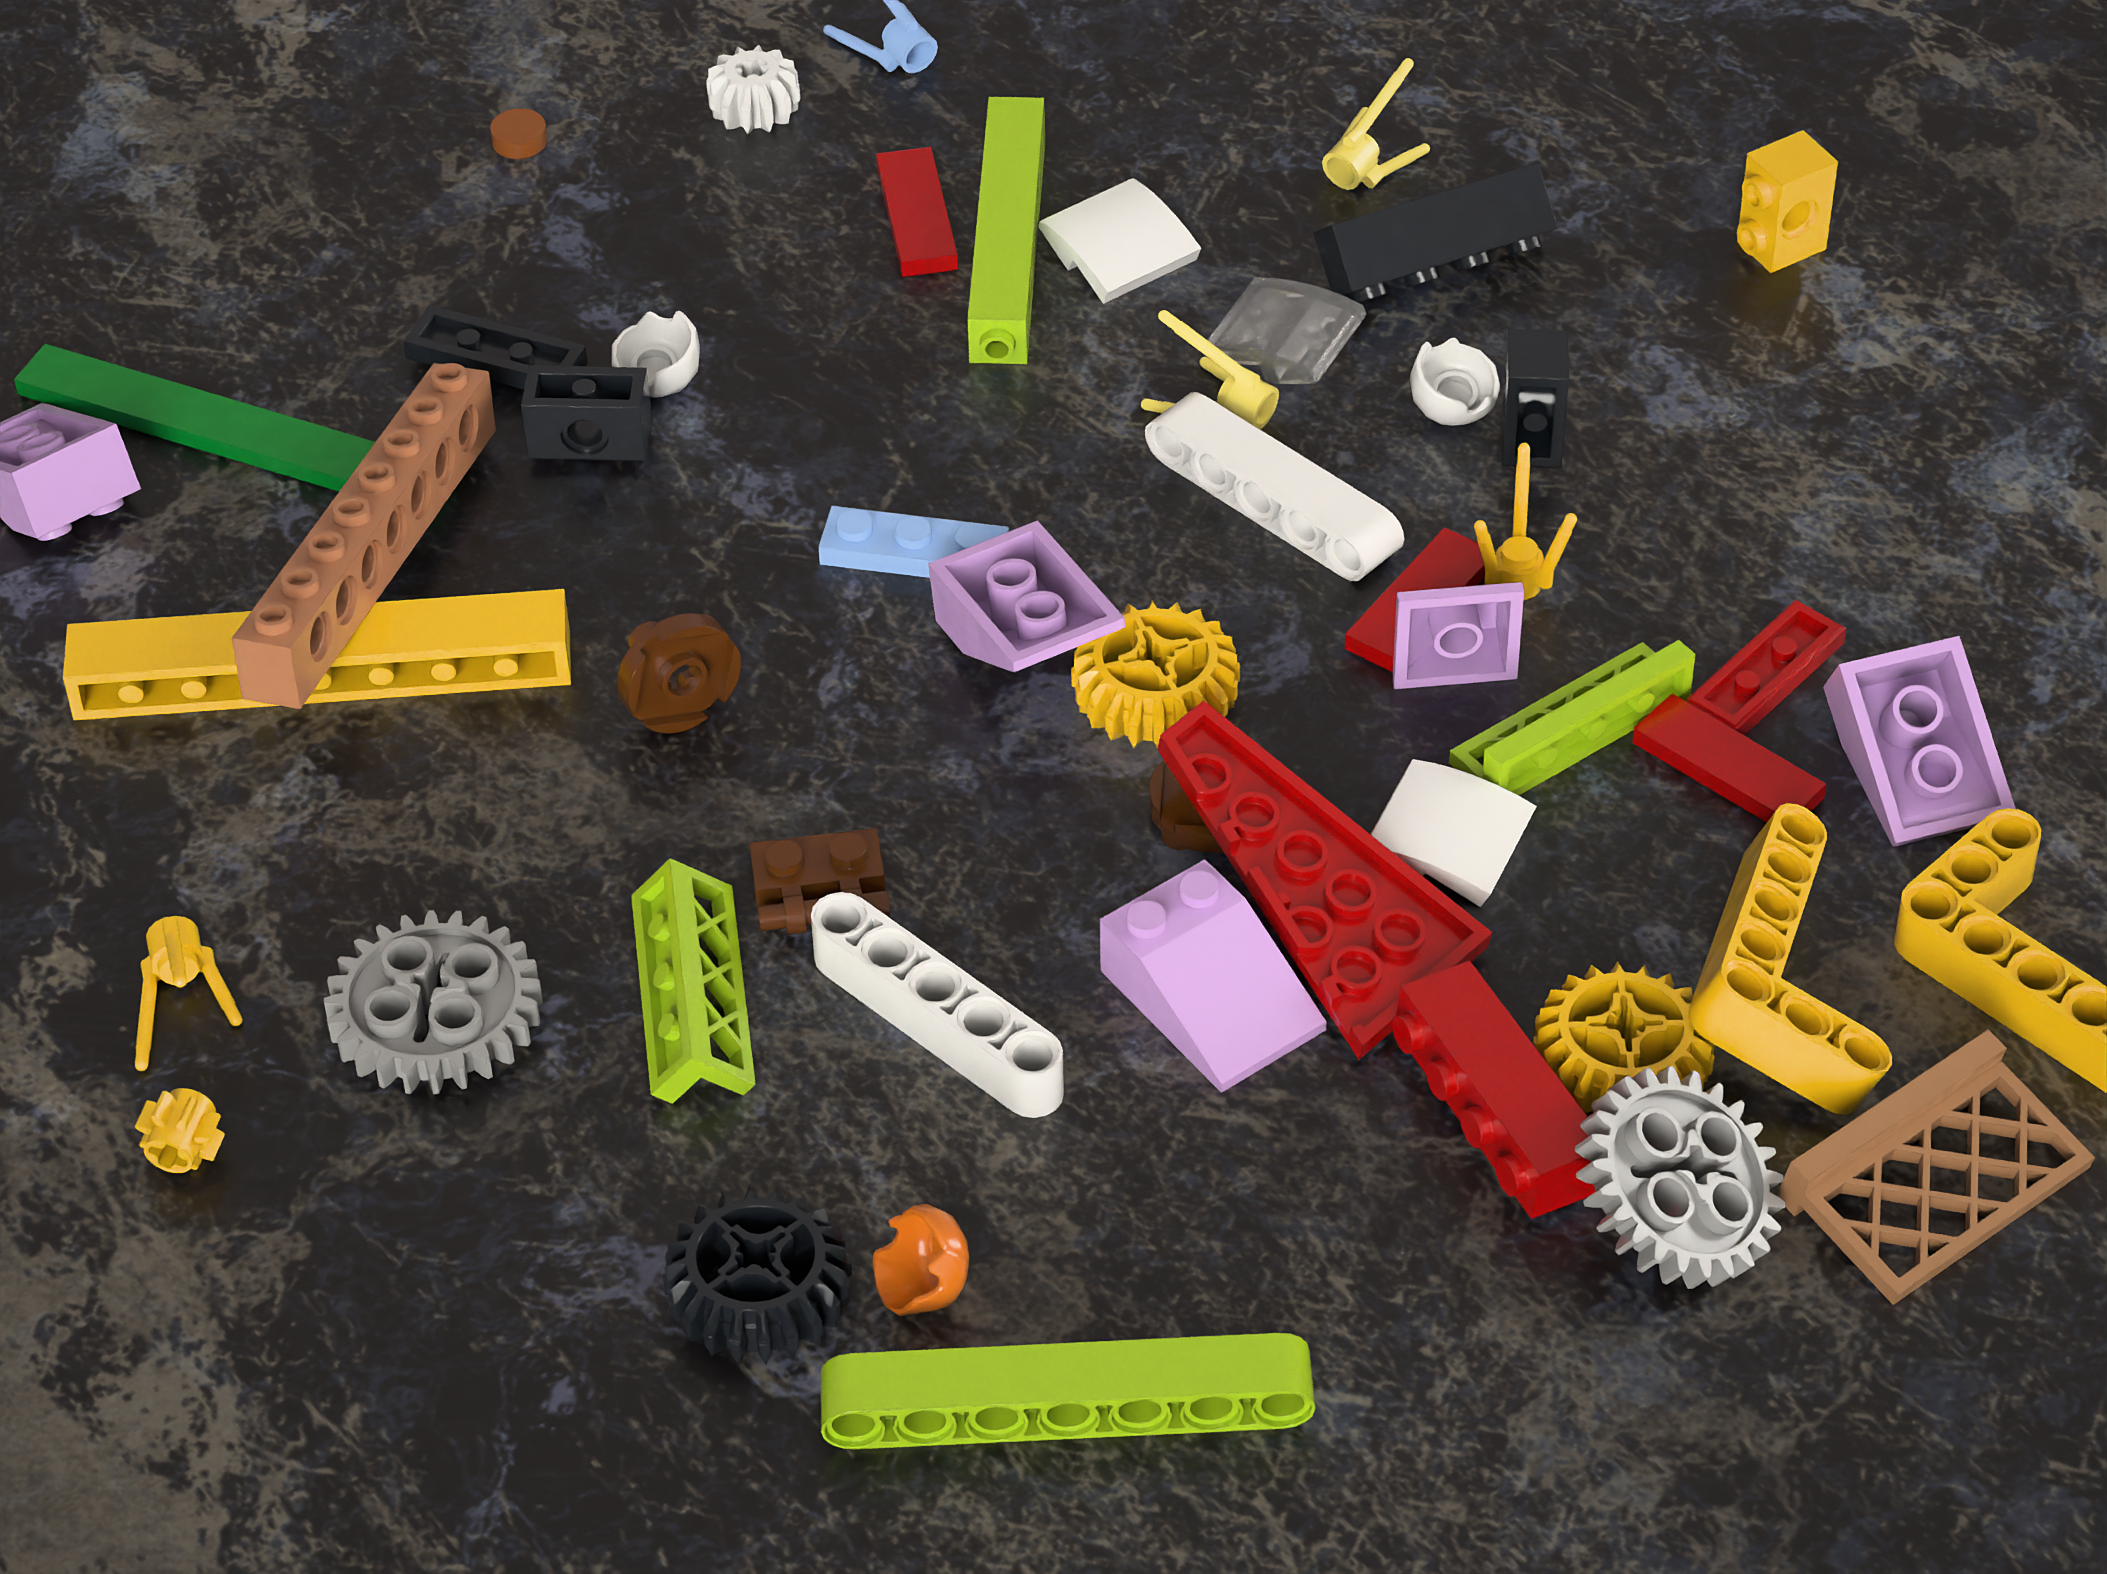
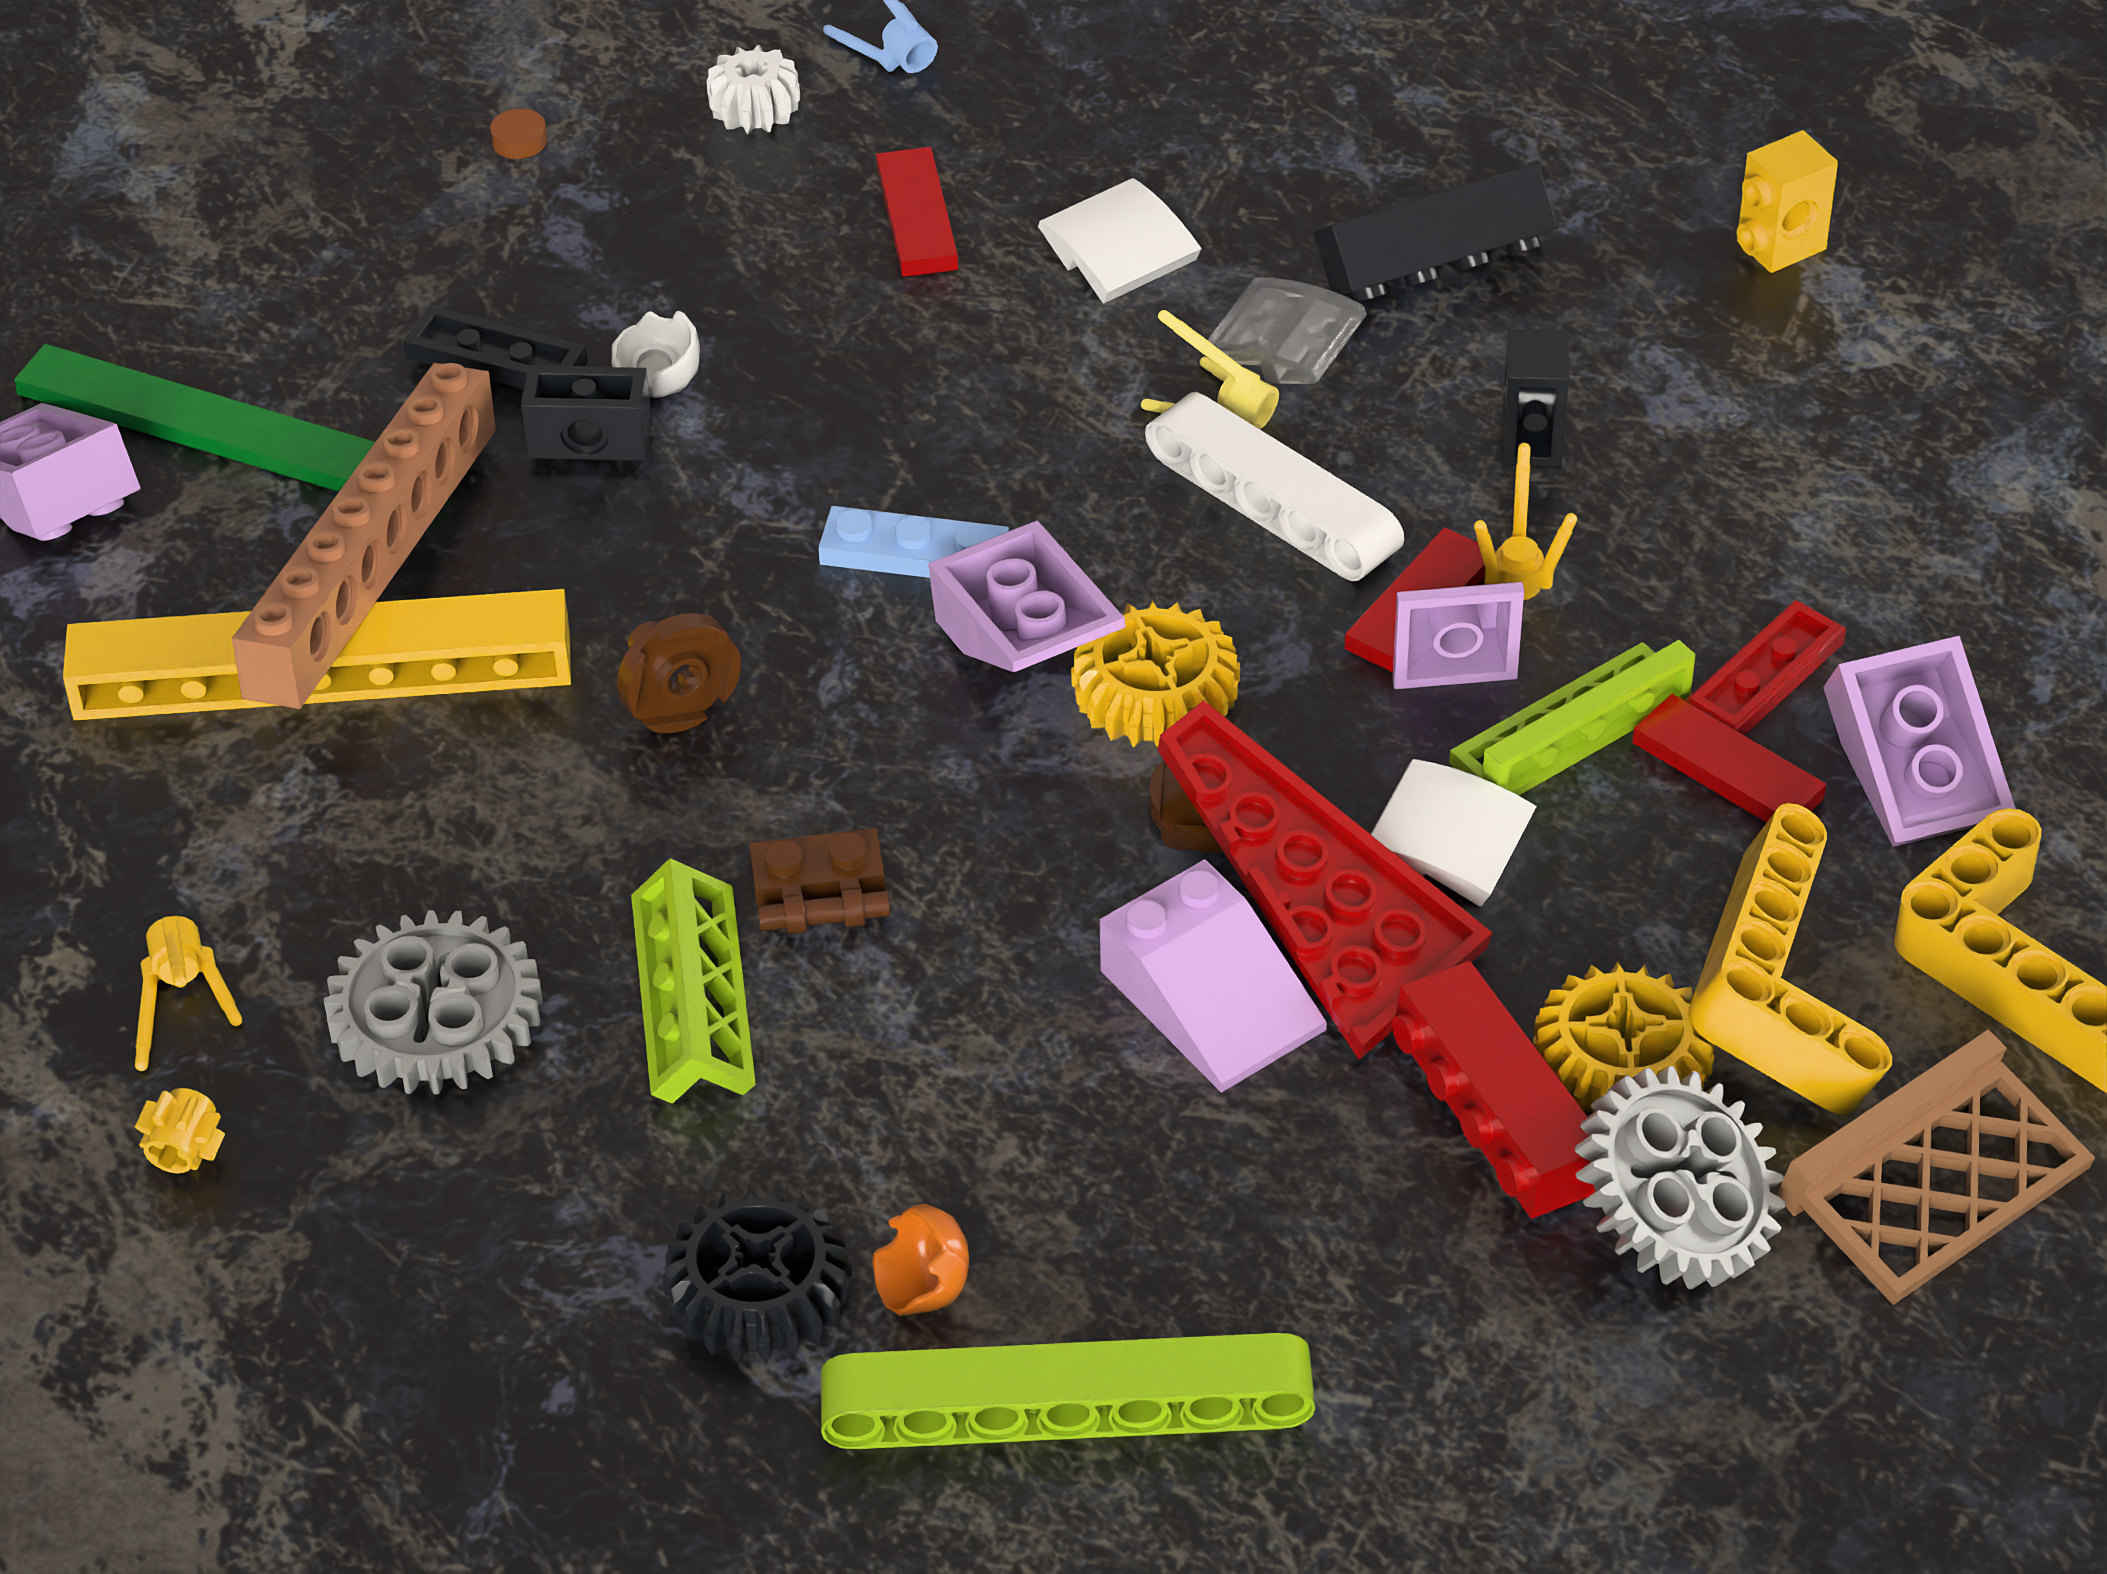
white beam [811,892,1064,1118] -> none
lime brick [968,97,1045,364] -> none
light yellow plant [1322,58,1430,190] -> none
white hair [1410,338,1500,426] -> none

